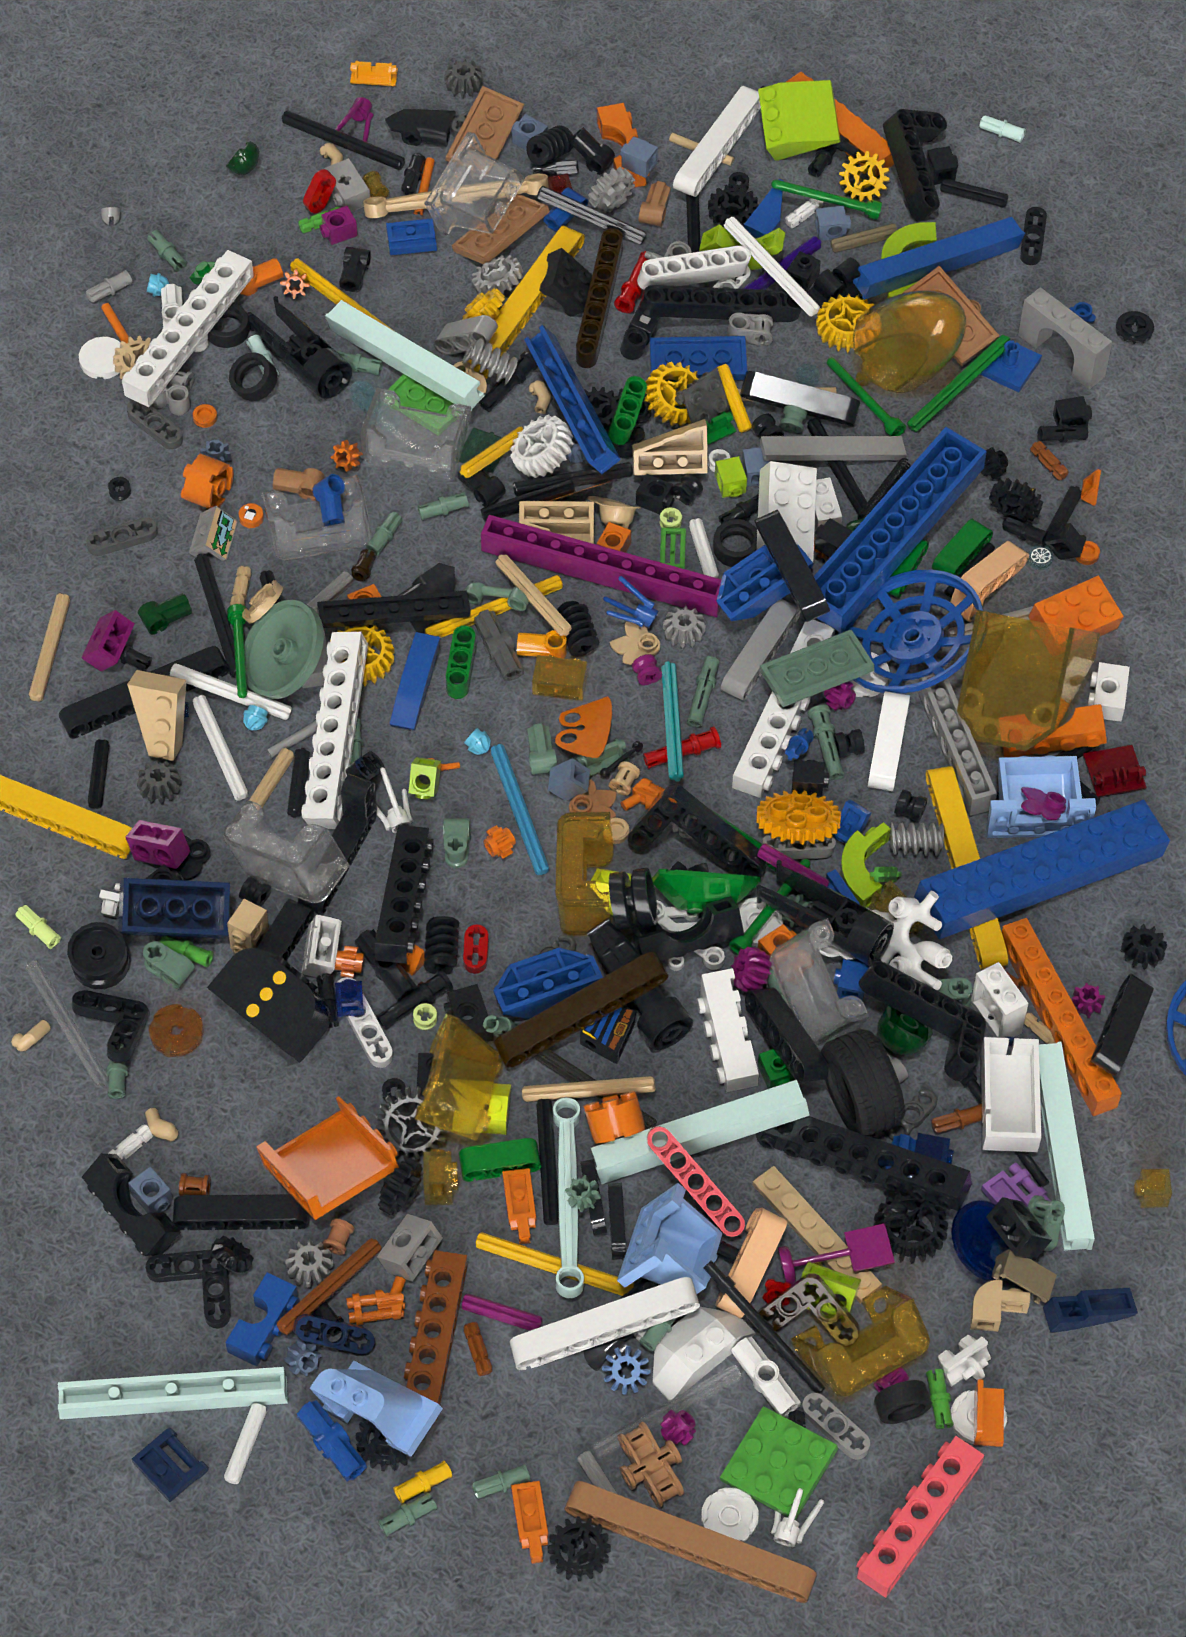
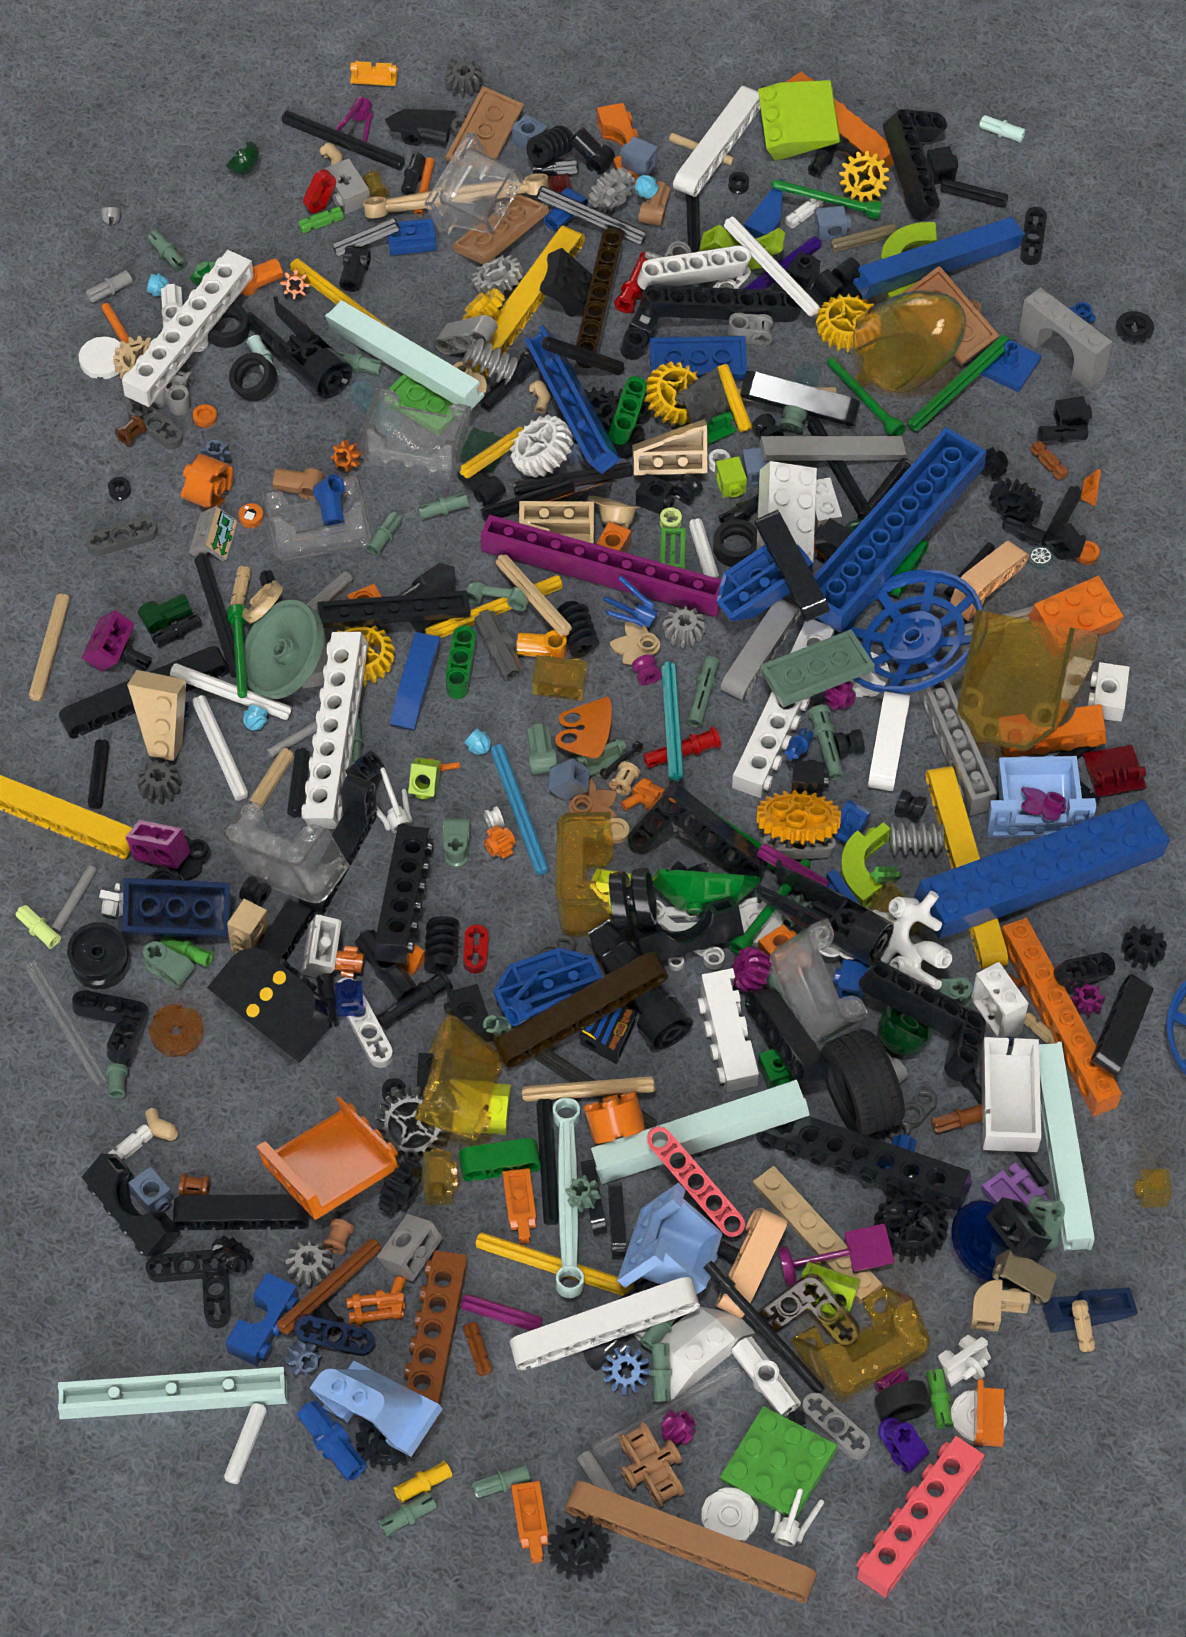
tan arm [11,1020,51,1051] -> none
dark blue plate [132,1428,209,1502] -> none
magenta brick [319,206,357,245] -> none
dark brown pin [351,549,376,581] -> none
yellowish green bush [413,1003,437,1030] -> none
black gear [708,184,759,227] -> none
red plate [763,1279,791,1307] -> none
clear blue brick [915,1133,954,1164] -> none
green beam [932,519,993,576] -> none
none -> light grey piece [51,865,97,934]
none -> reddish brown bush [115,415,147,447]
none -> black pin [151,612,203,649]
none -> axle [333,218,400,256]
none -> white bush [484,806,505,829]
none -> blue plant [505,973,572,1026]
none -> black axle [541,336,625,375]
none -> medium azure plate [635,175,659,199]
none -> sand green pin [650,1343,672,1402]
none -> dark purple piece [878,1417,929,1473]
none -> black beam [1054,952,1116,987]
none -> tan axle [1072,1300,1095,1352]

